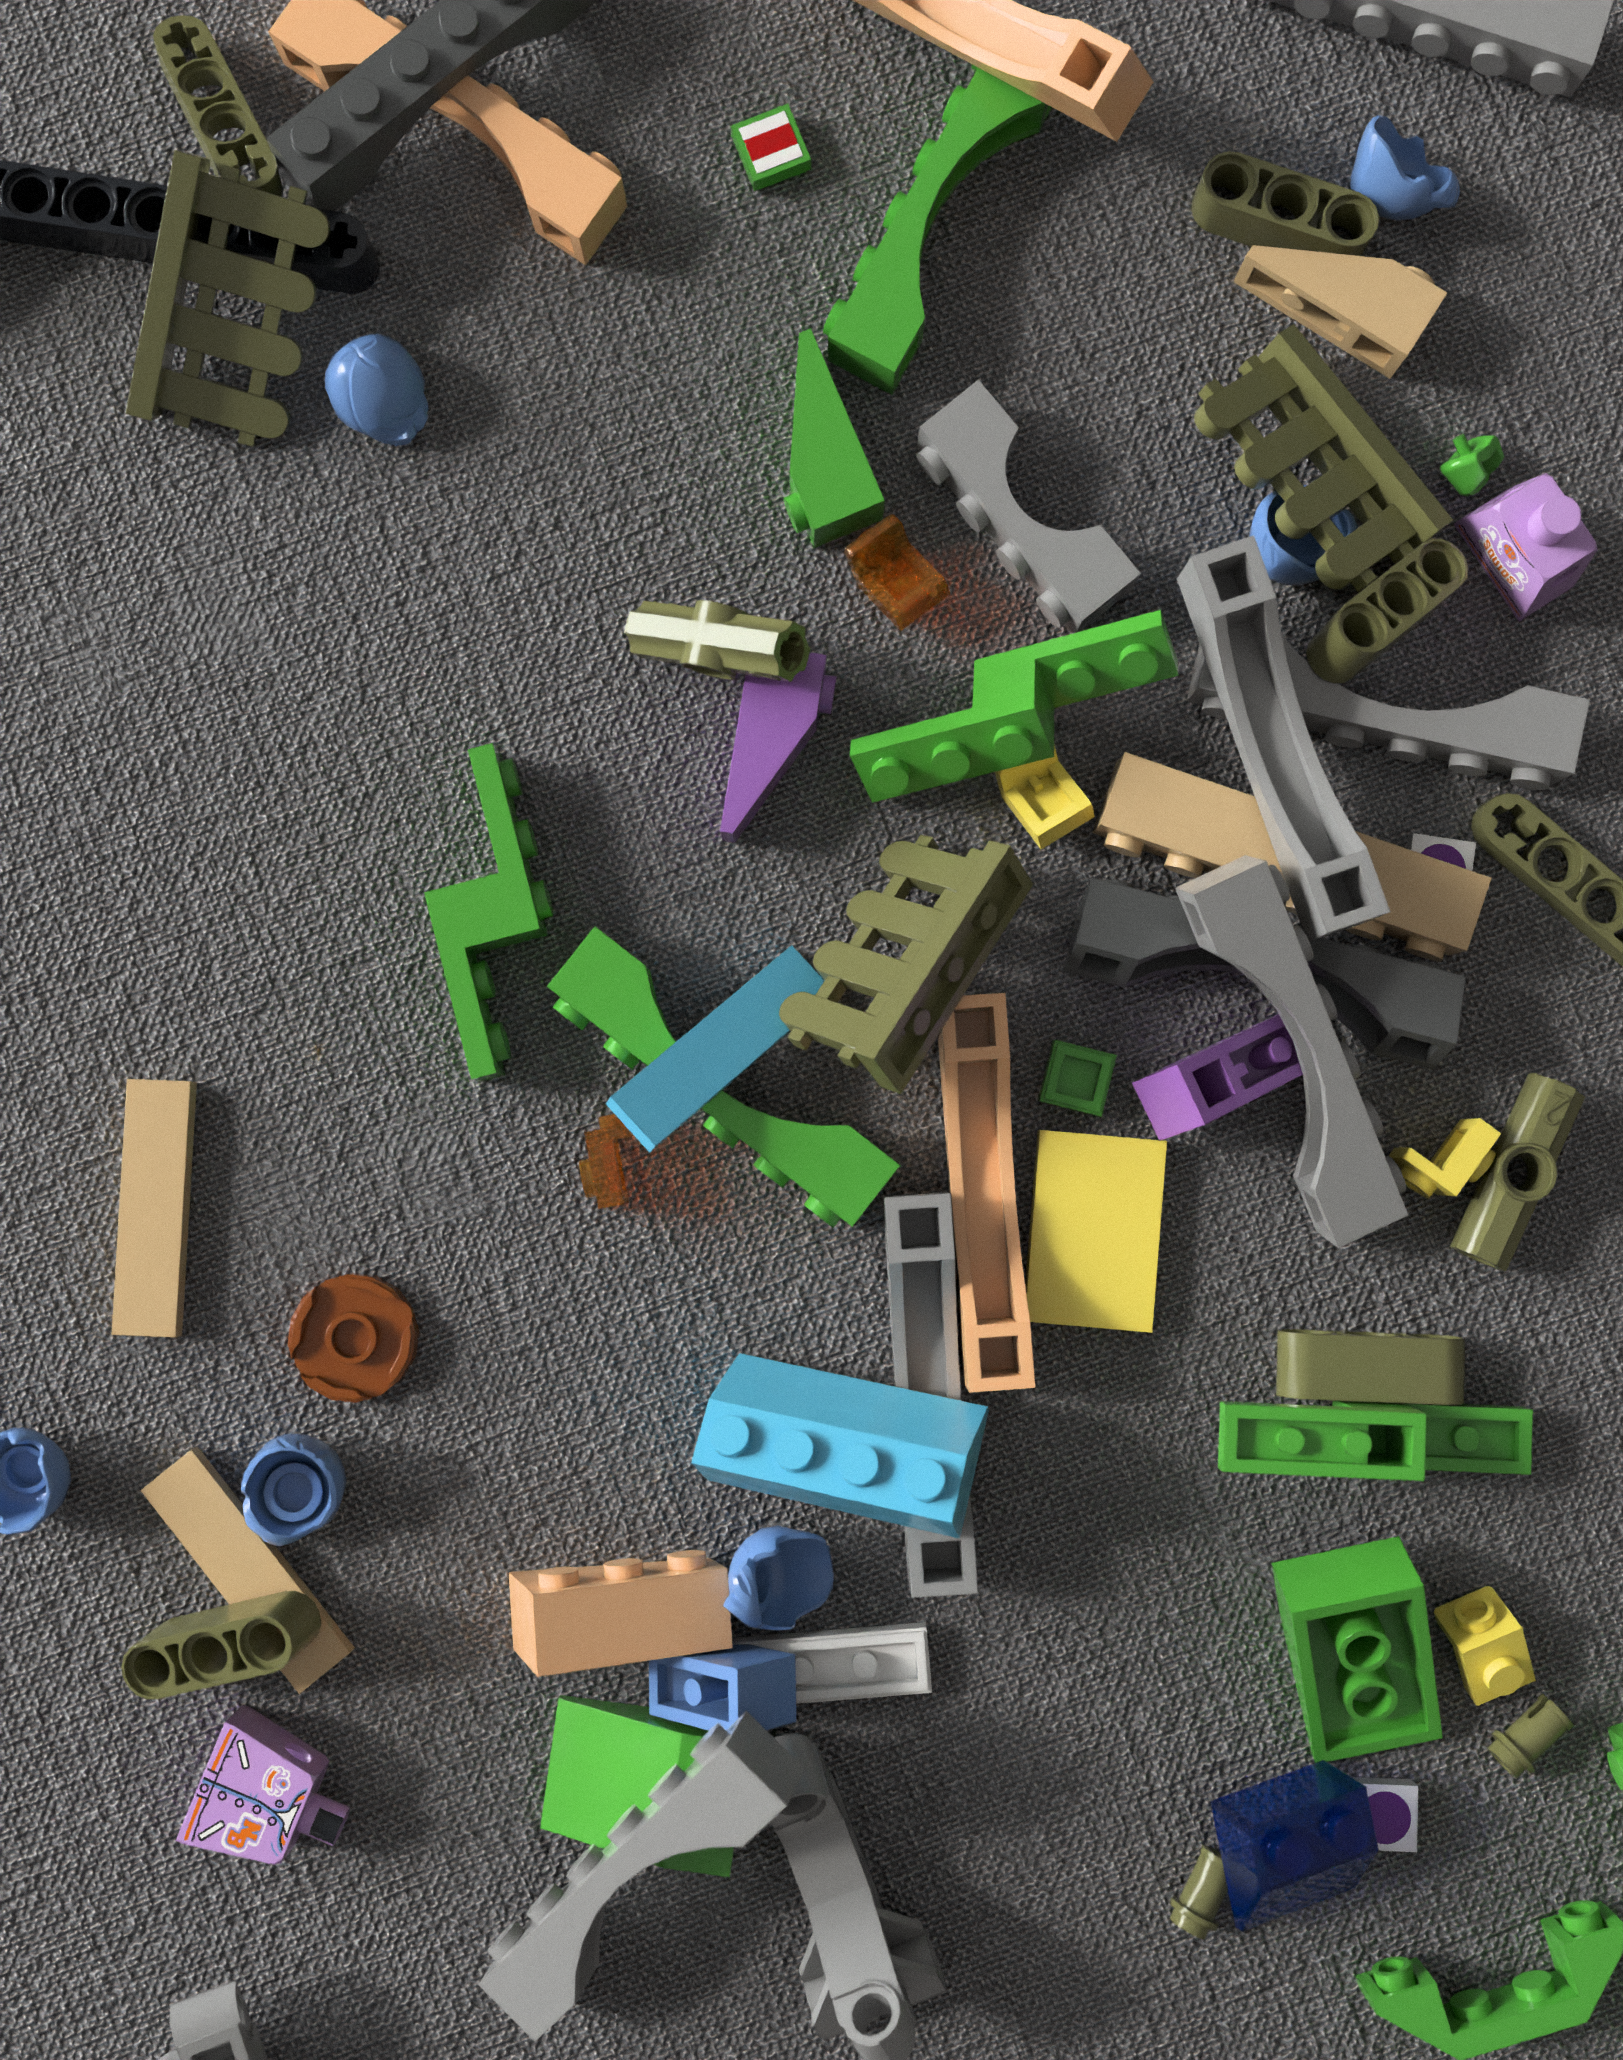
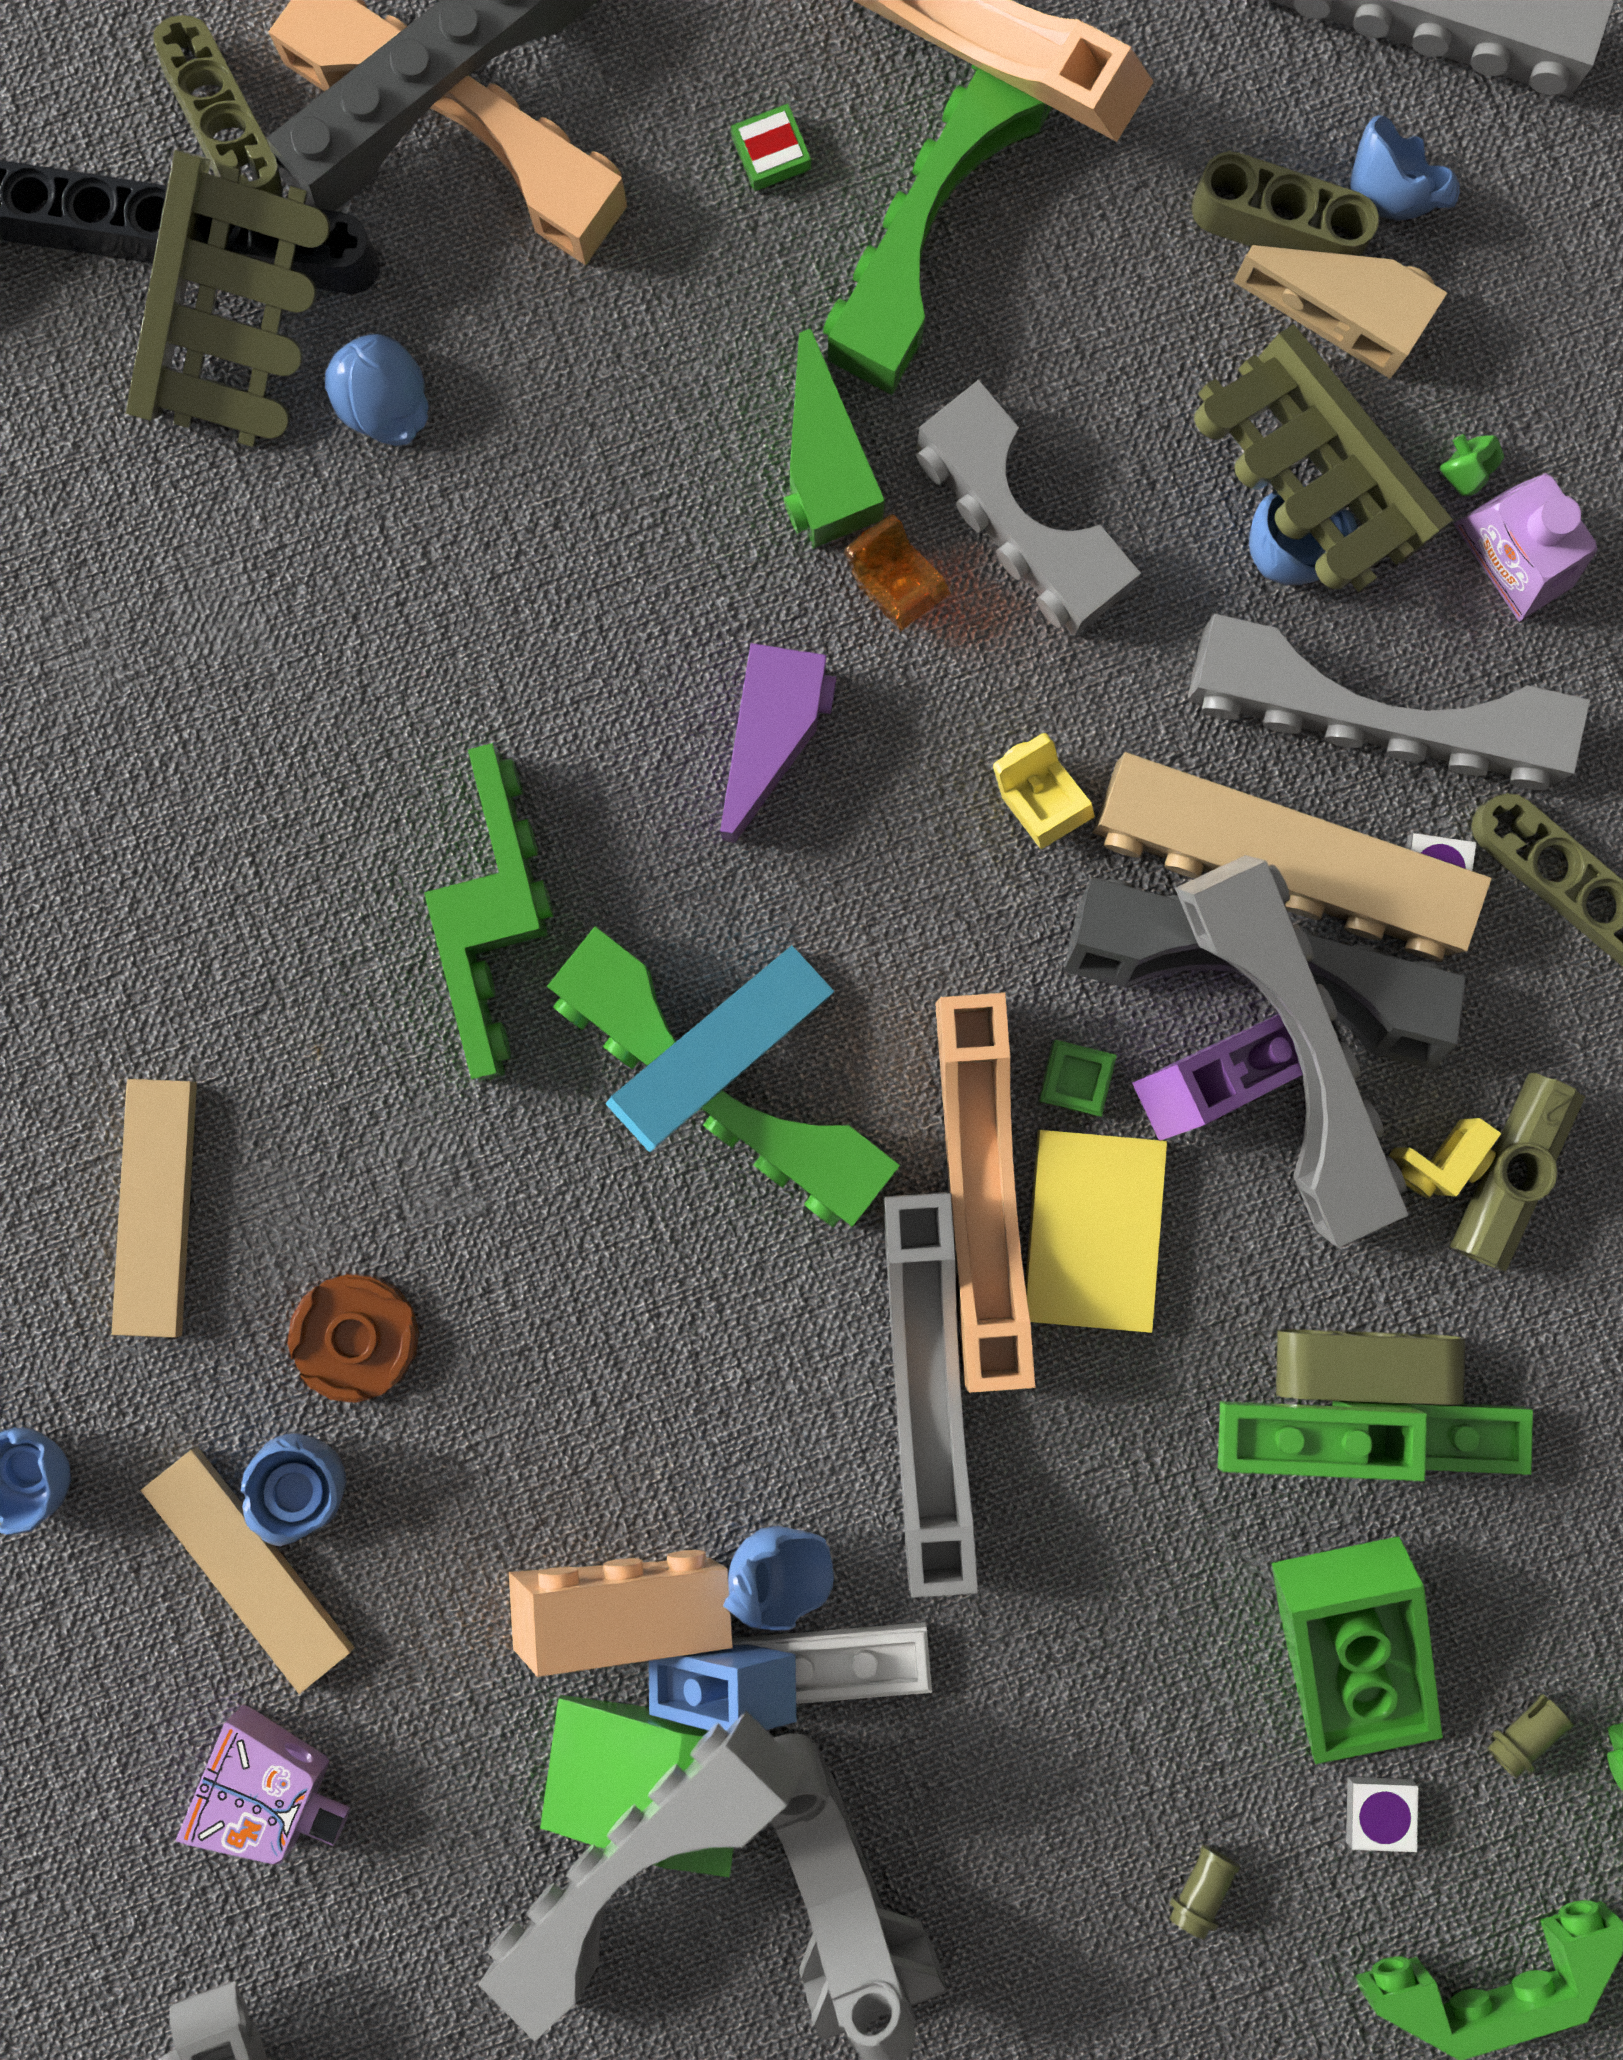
olive beam [121,1591,321,1699] -> none
clear orange bracket [579,1114,635,1209] -> none
olive piece [624,600,810,682] -> none
medium azure slope [691,1353,989,1539] -> none
olive fence [779,835,1033,1094] -> none
bright green bracket [850,610,1179,803] -> none
light grey arch [1177,535,1390,942] -> none
clear blue slope [1210,1760,1379,1932] -> none
olive beam [1306,539,1469,683] -> none
light yellow bracket [1434,1586,1536,1706] -> none

